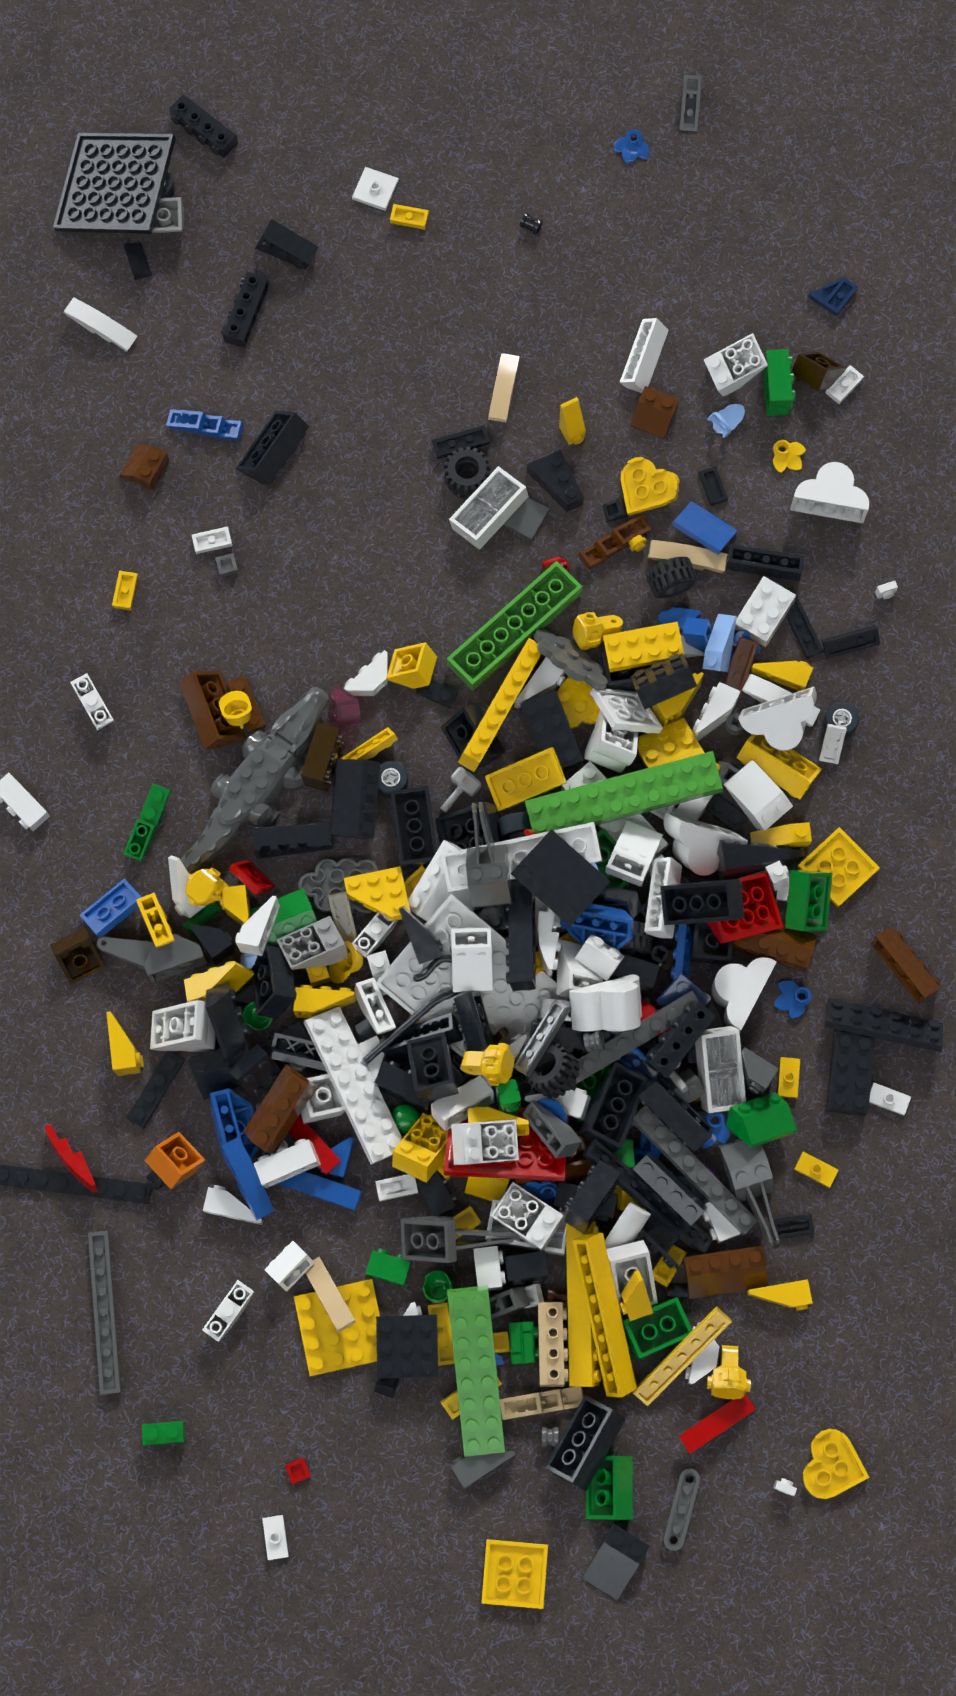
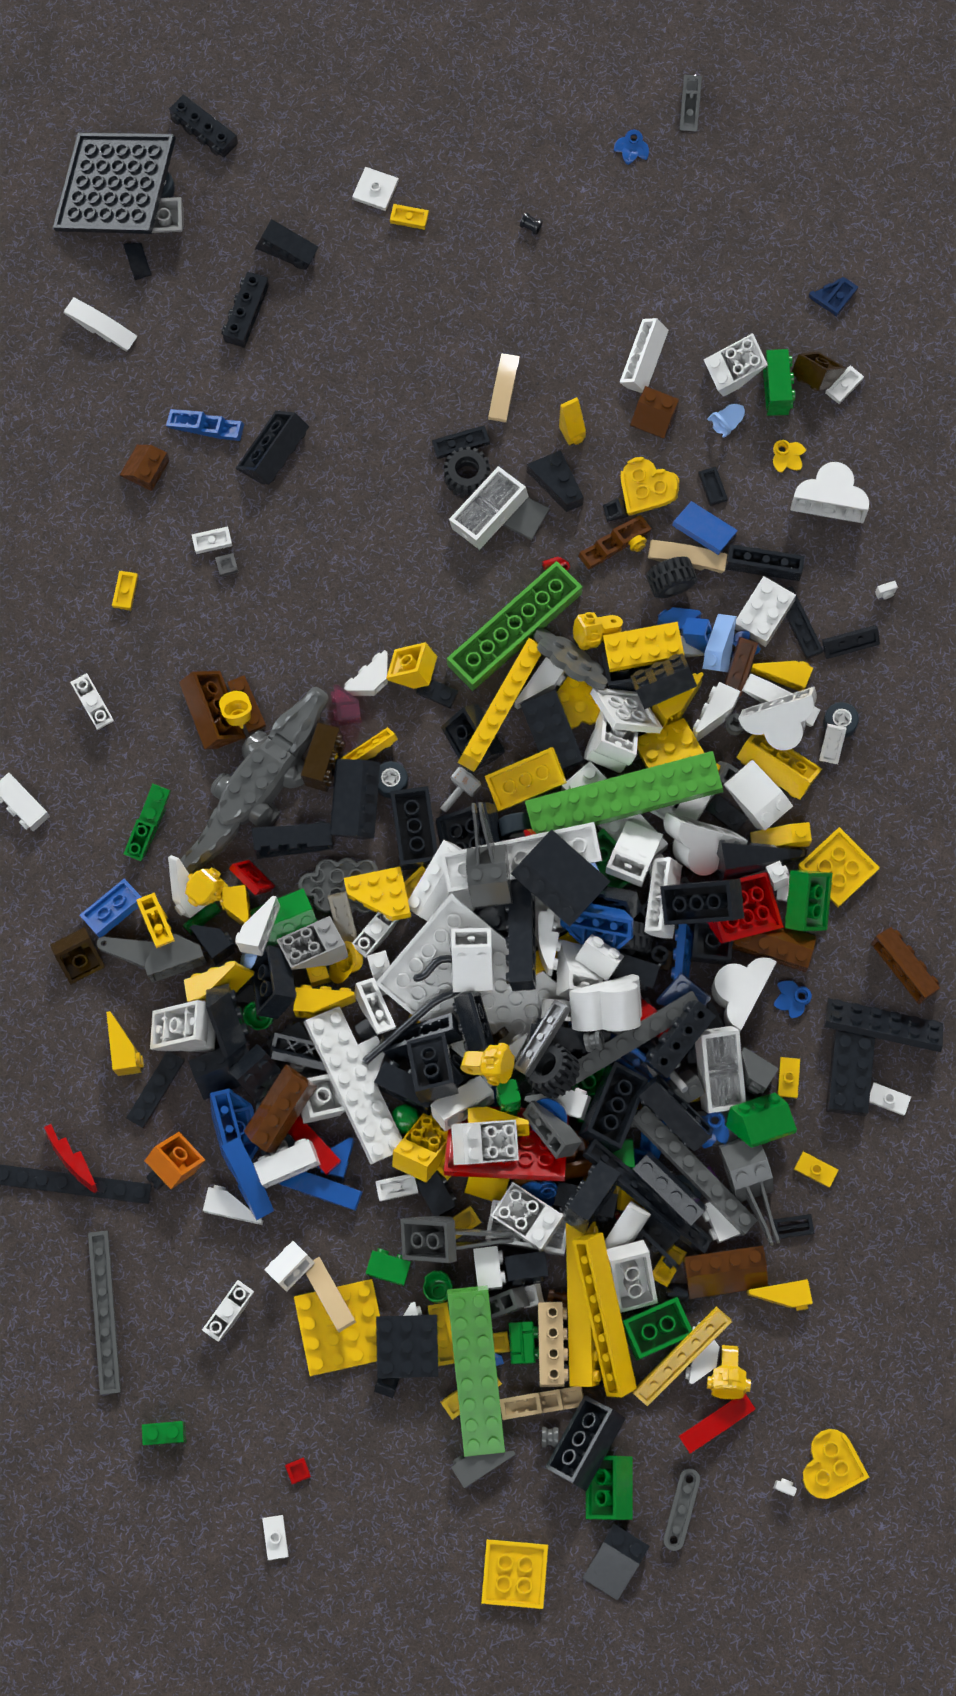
black slope [399,906,444,964] -> none
yellow slope [619,1270,653,1321] -> none

